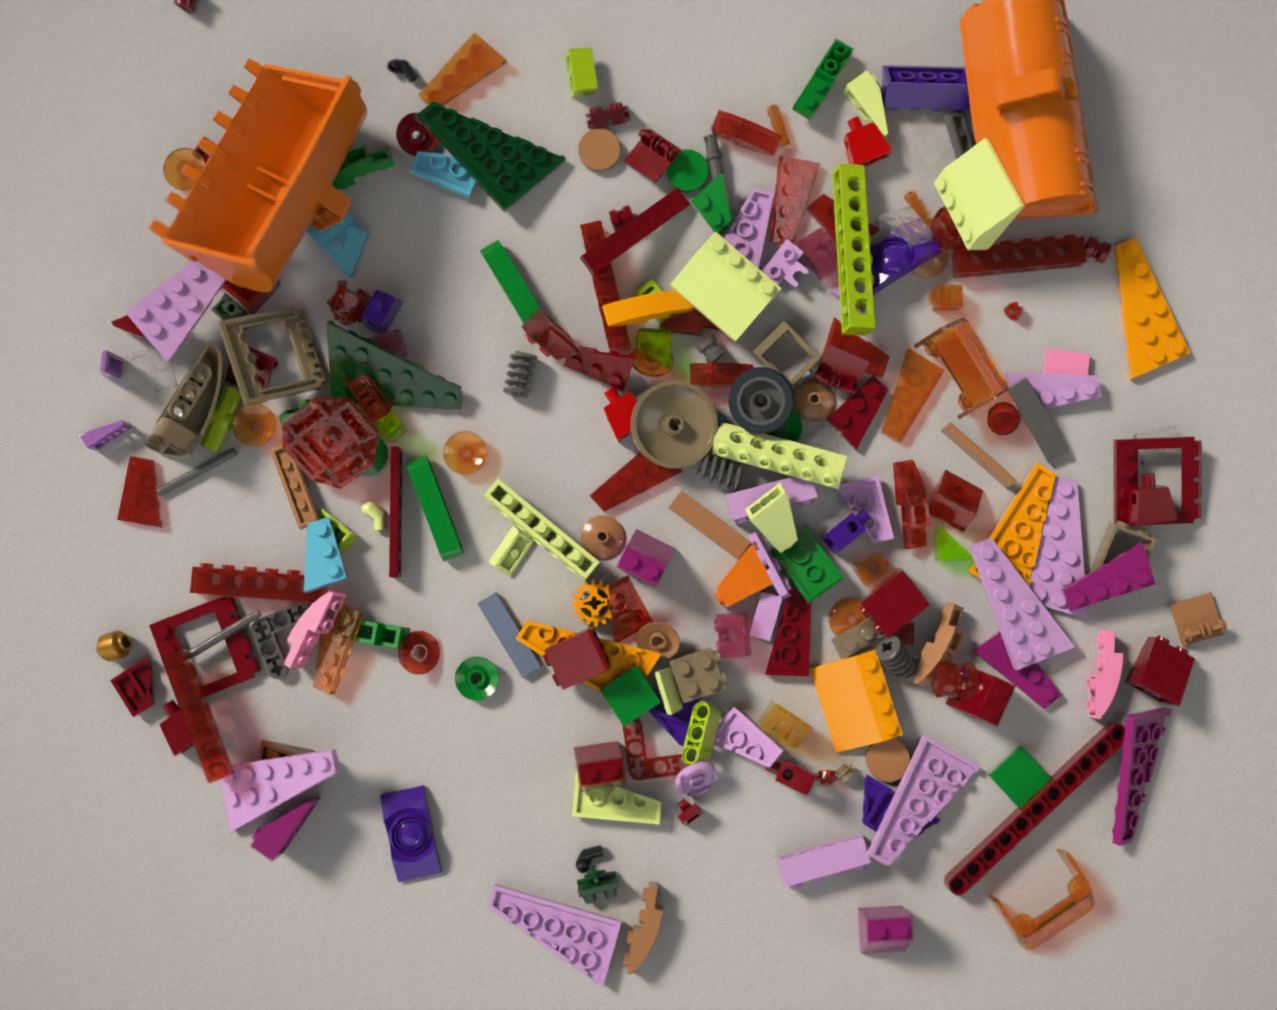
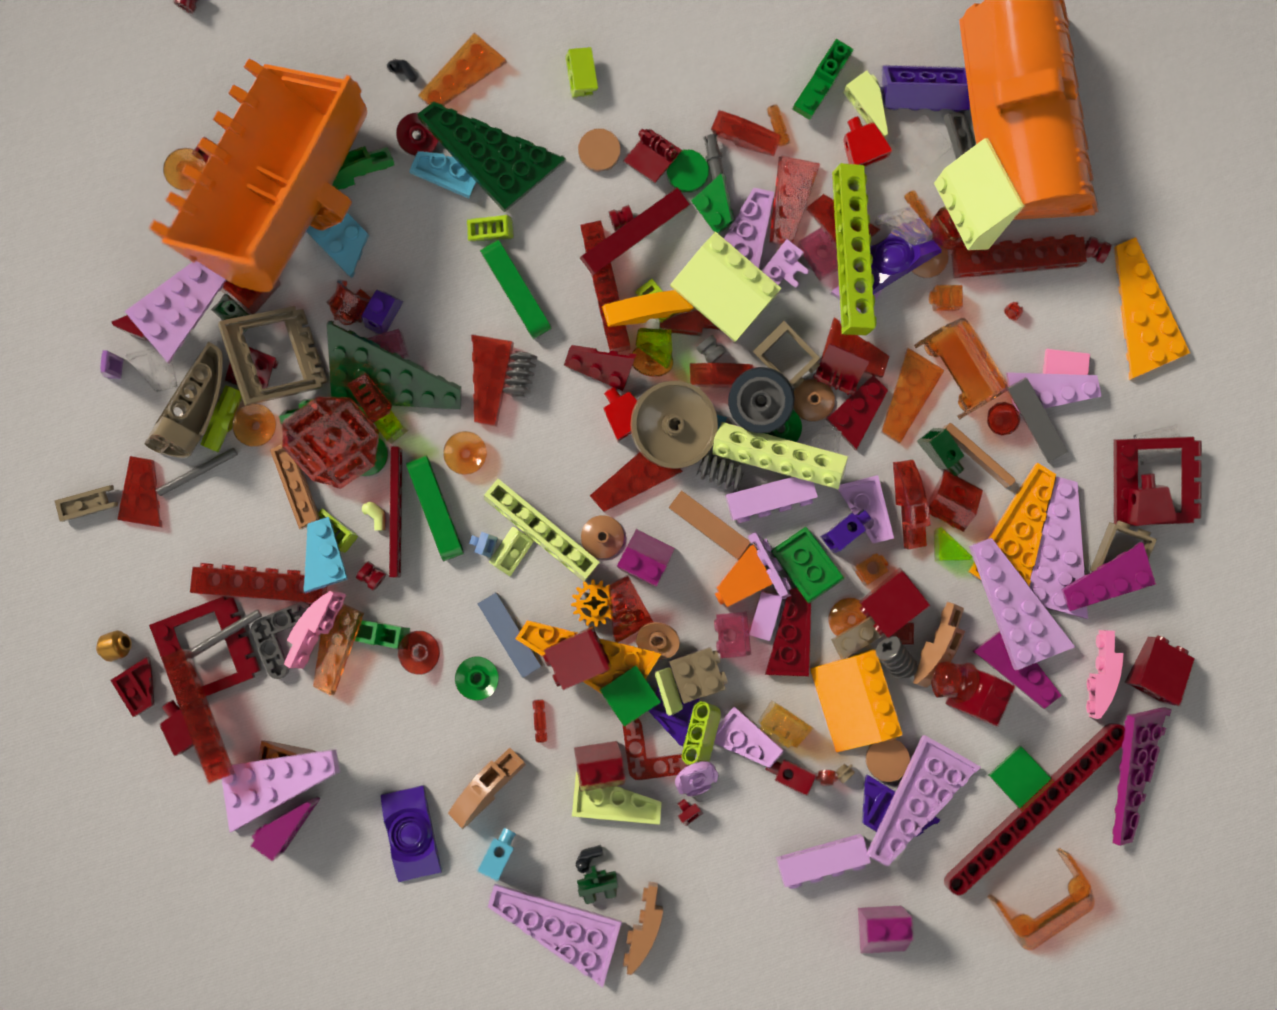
medium lavender slope [79,420,132,451] -> none
clear red slope [521,308,581,360] -> none
dark red hinge [585,102,630,129] -> none
yellowish green slope [745,483,798,553] -> none
medium nougat hinge [1169,592,1227,646] -> none
none -> dark tan hinge [55,485,119,522]
none -> dark red wheel [356,561,386,591]
none -> medium nougat slope [448,748,526,829]
none -> lime slope [467,215,514,242]
none -> medium blue tile [469,532,498,558]
none -> clear red wing [471,334,514,427]
none -> medium azure torso [478,828,516,881]
none -> clear red axle [532,699,547,743]
none -> dark green torso [917,428,964,476]

